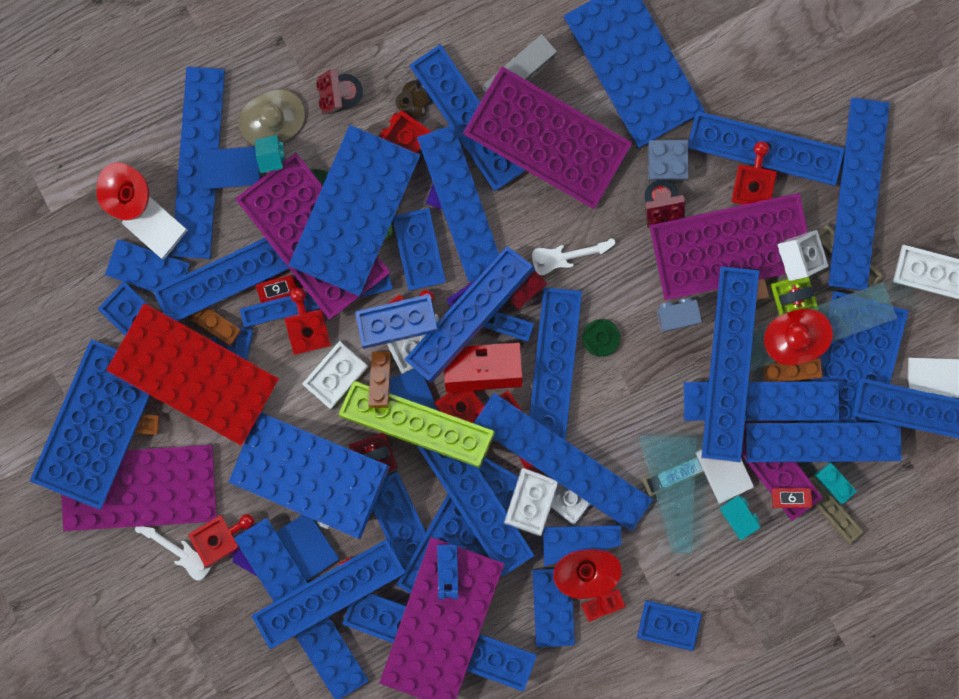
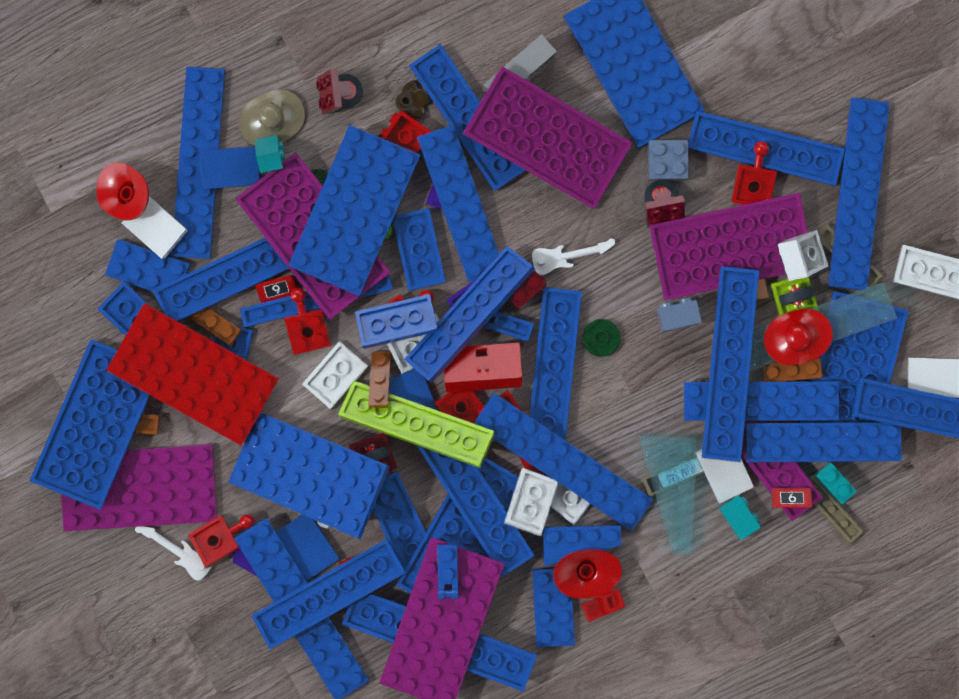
blue tile [637,600,702,651] -> none

